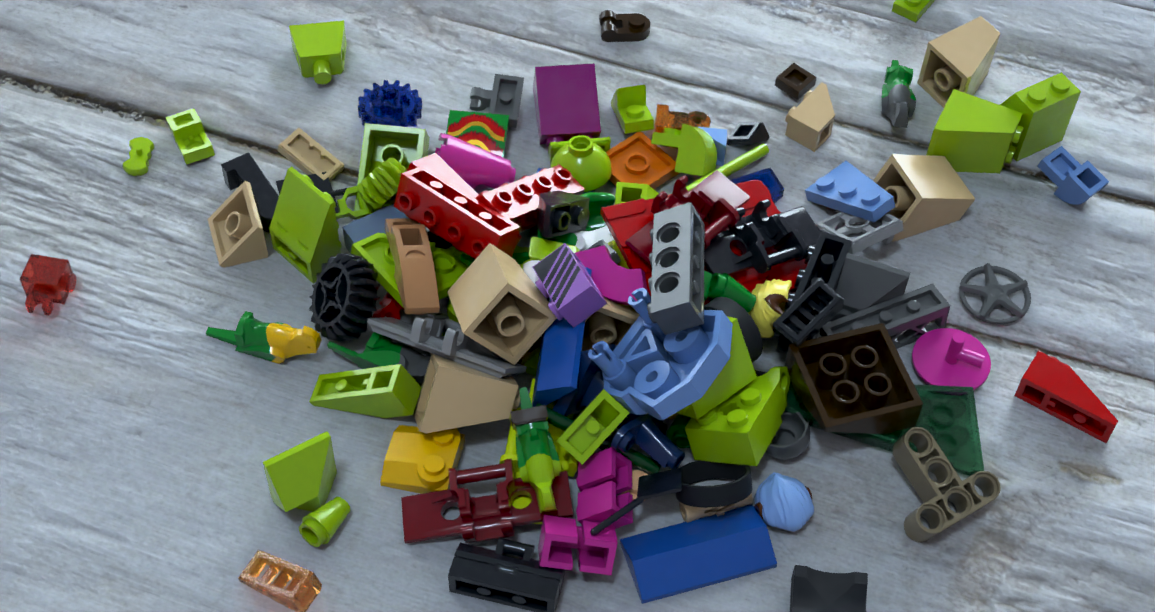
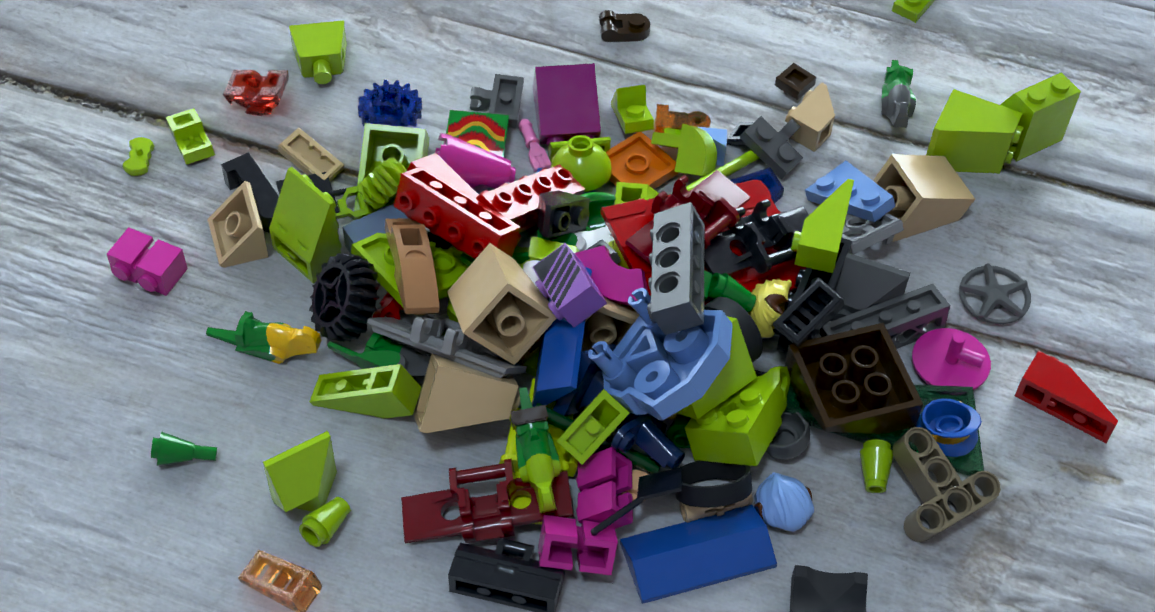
clear red brick [19,254,76,316] -> none
yellow slope [380,425,465,494] -> none
tan slope [917,16,1000,108] -> none
medium blue brick [1037,146,1109,205] -> none
none -> dark pink piece [106,227,188,296]
none -> green cone [151,431,217,466]
none -> clear red cylinder [223,70,289,116]
none -> bright pink piece [518,119,551,172]
none -> dark grey plate [739,116,803,179]
none -> lime slope [791,179,854,273]
none -> lime cone [859,439,894,493]
none -> blue piece [916,398,982,457]

